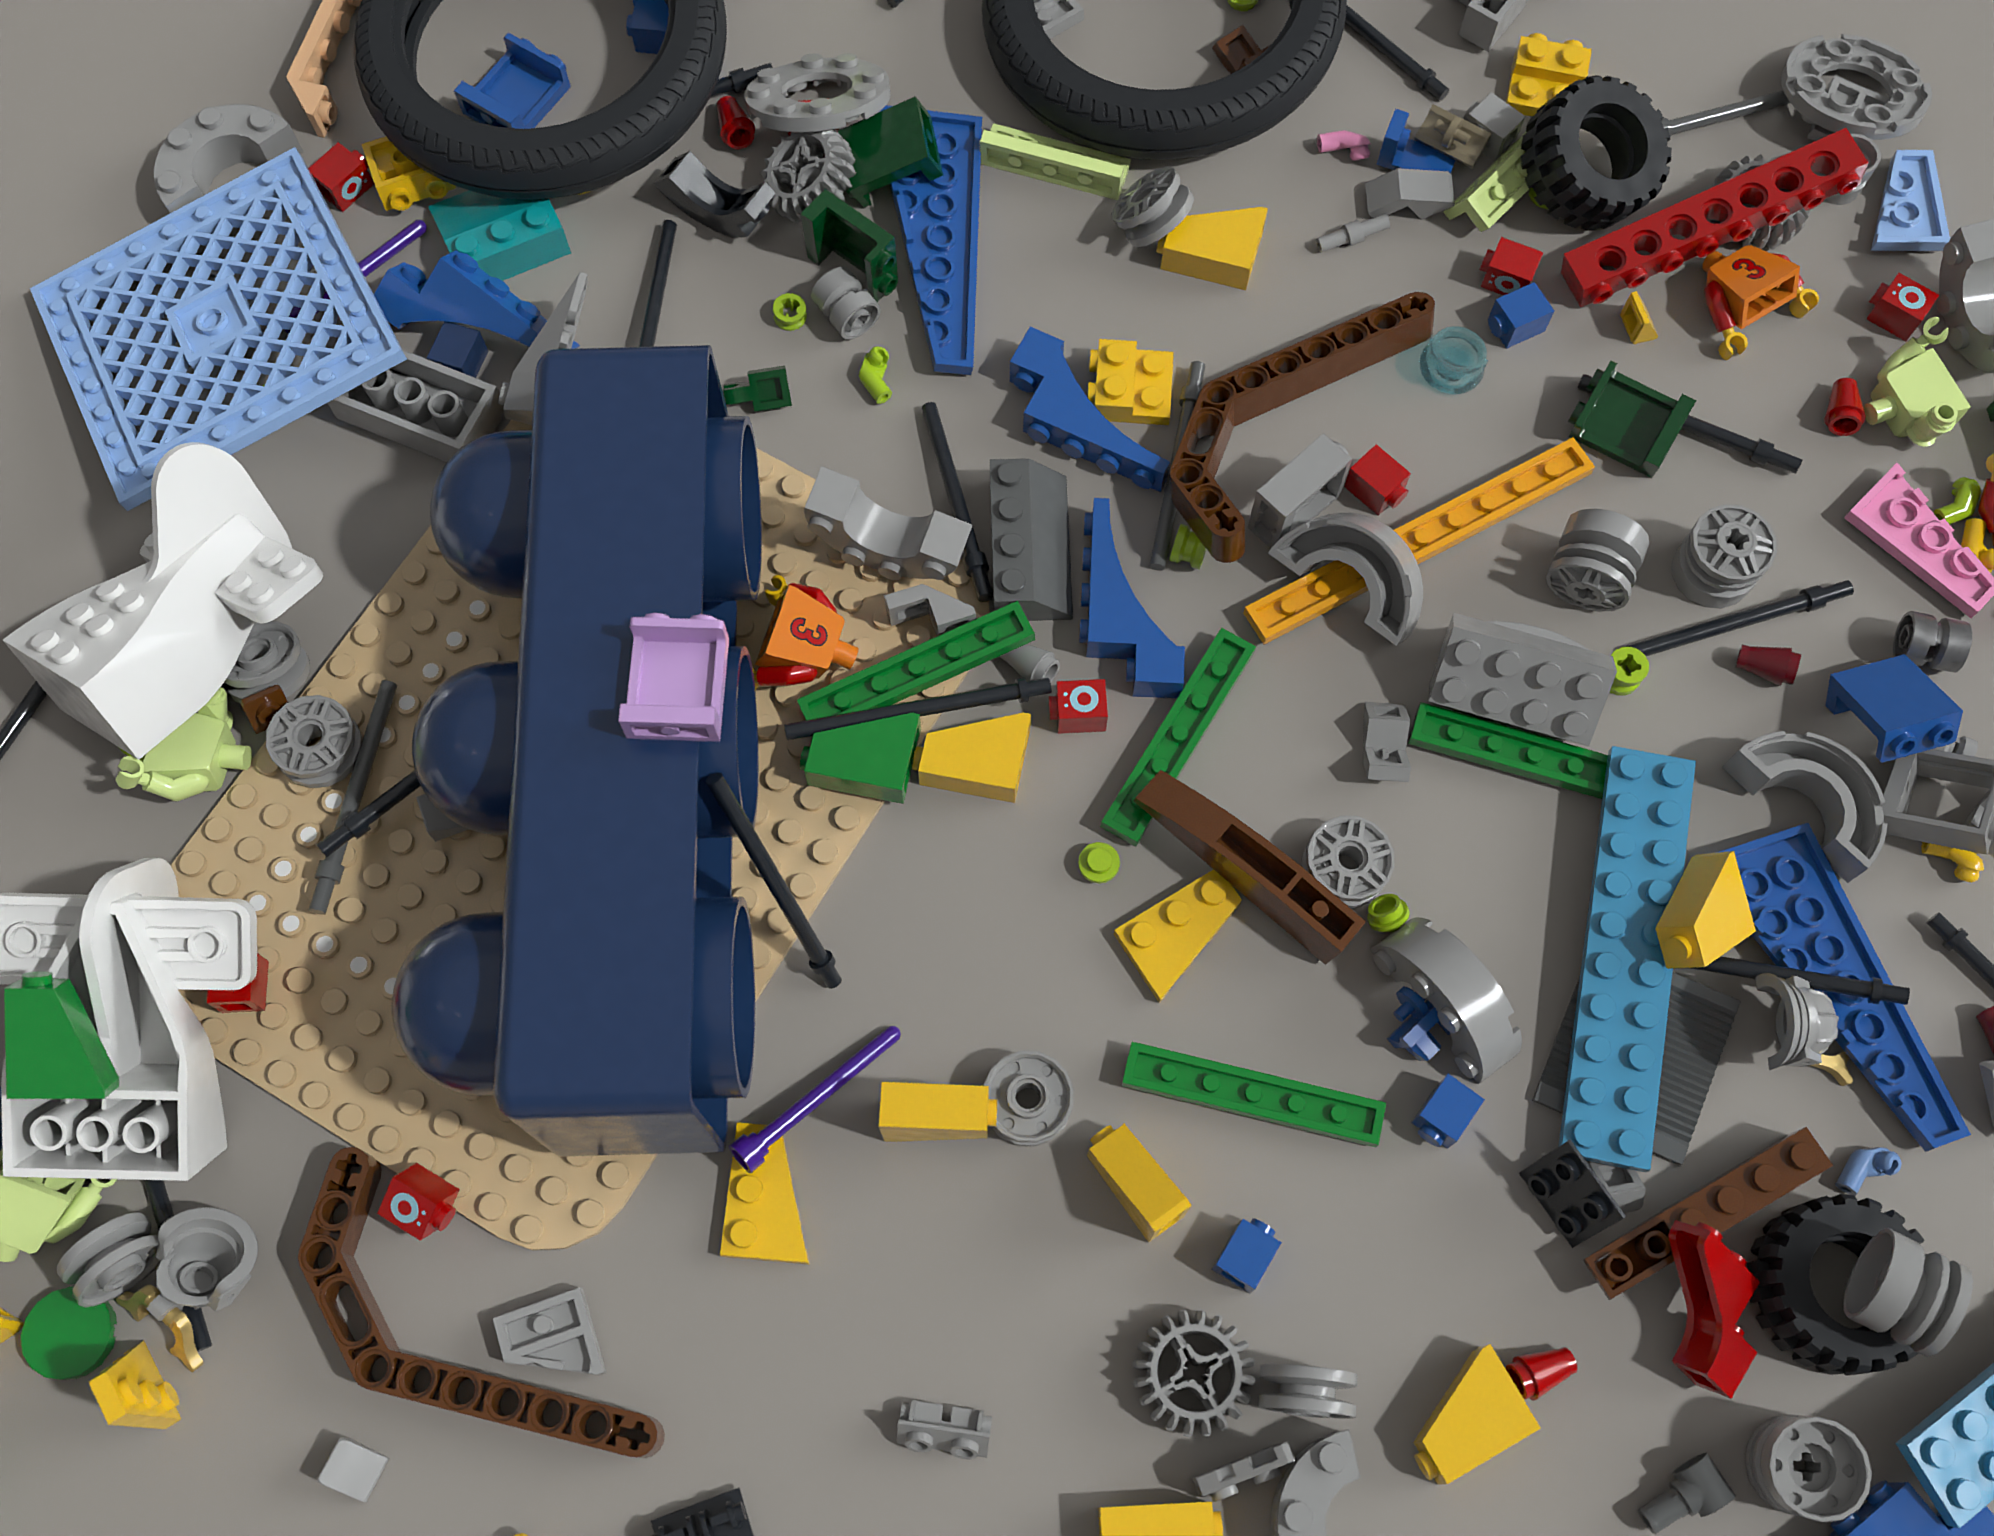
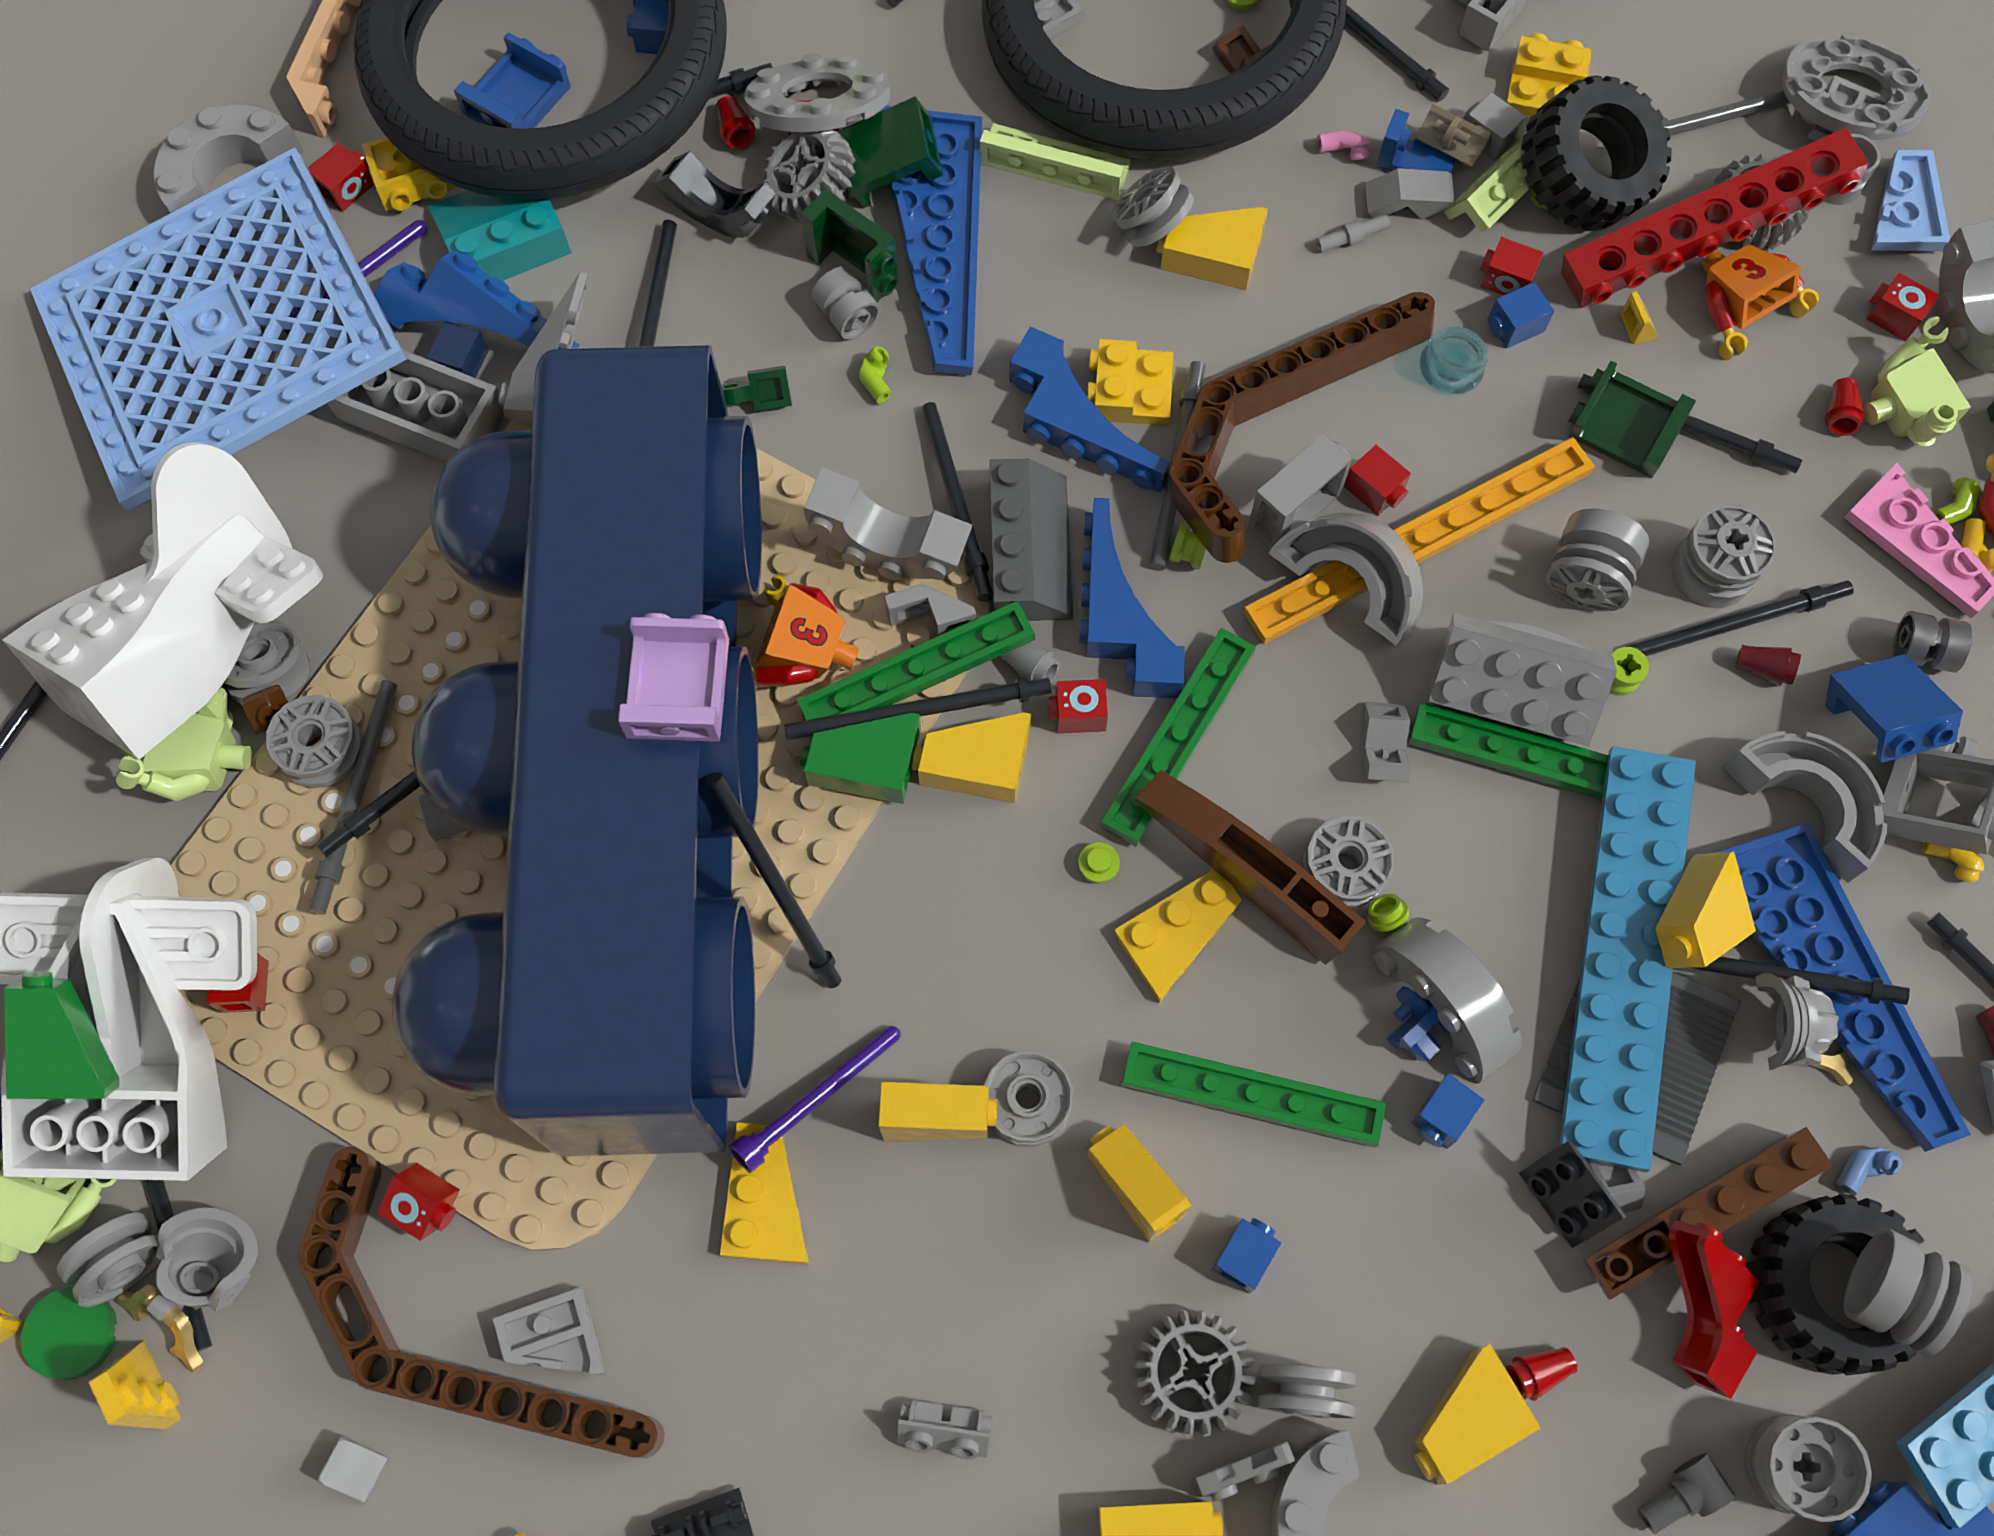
lime bush [773,293,807,331] -> none

